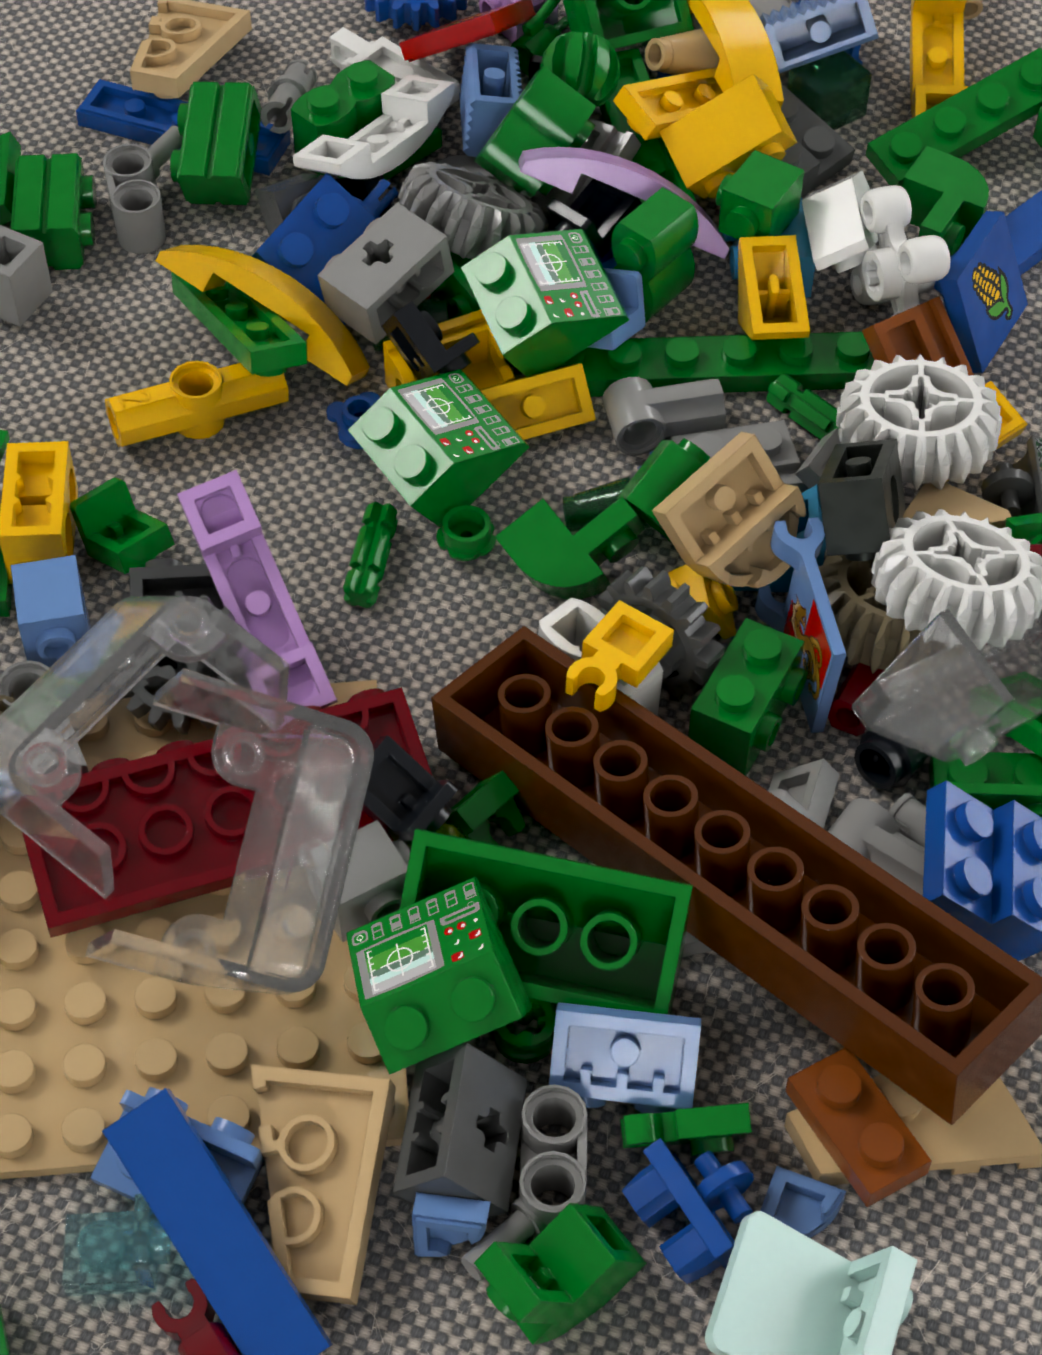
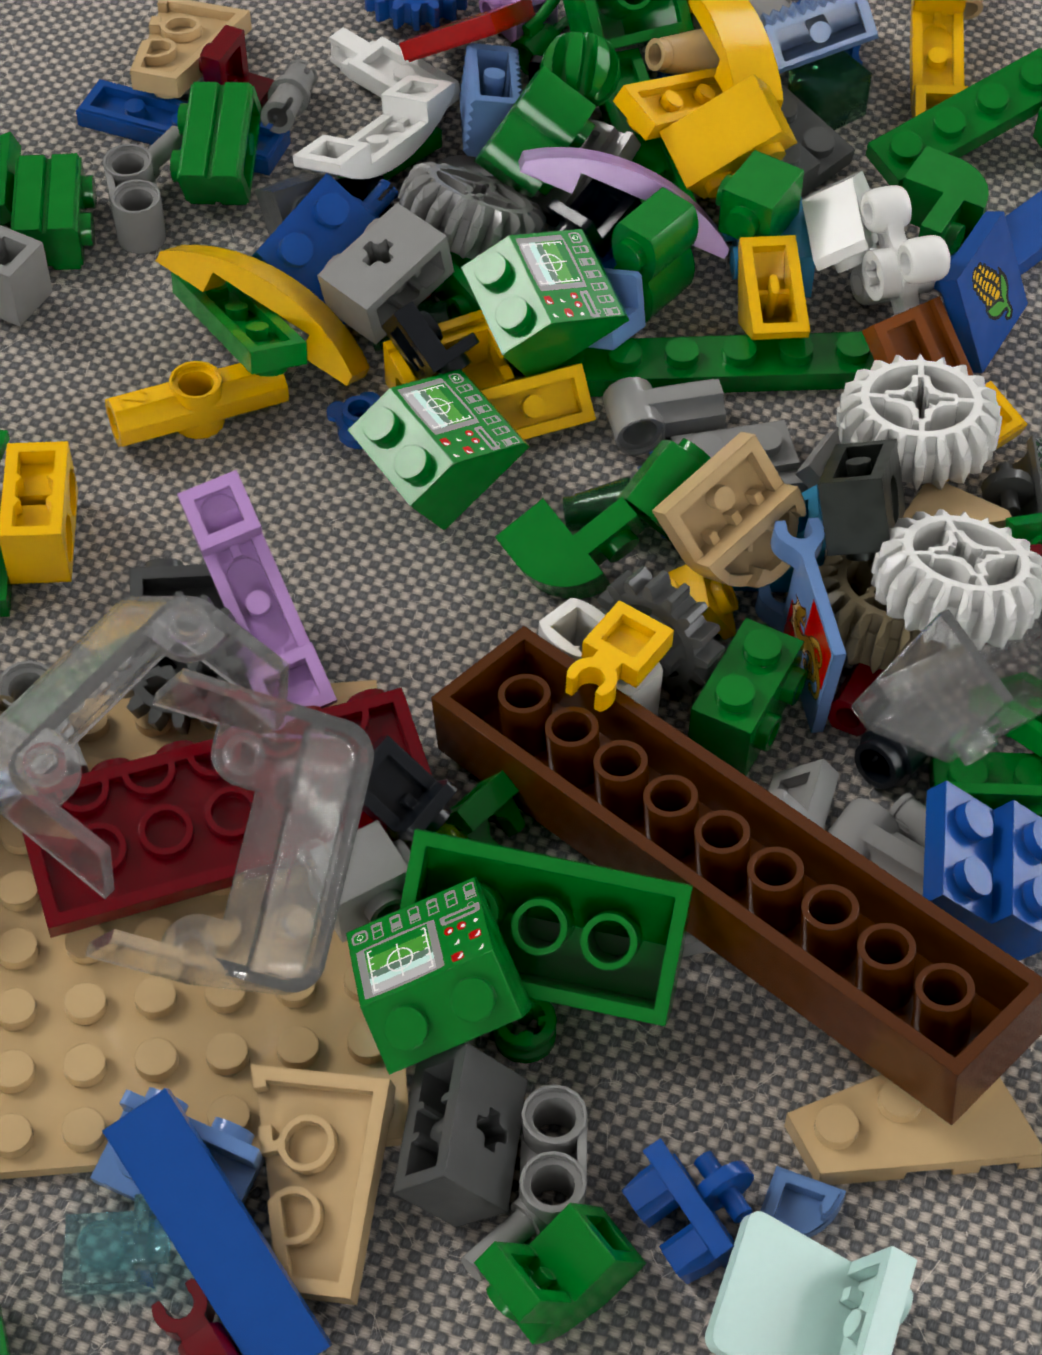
medium blue brick [11,555,101,702] -> none
green bracket [69,477,175,574] -> none
green brick [291,60,395,175] -> none
green axle [343,501,398,608] -> none
medium blue tile [412,1192,490,1257] -> none
green plate [436,505,496,561] -> none
medium blue bracket [549,1002,701,1113] -> none
green plate [620,1103,752,1156] -> none
green axle [766,374,838,440] -> none
dark orange plate [785,1048,932,1207] -> none
none -> dark red bracket [199,25,274,108]

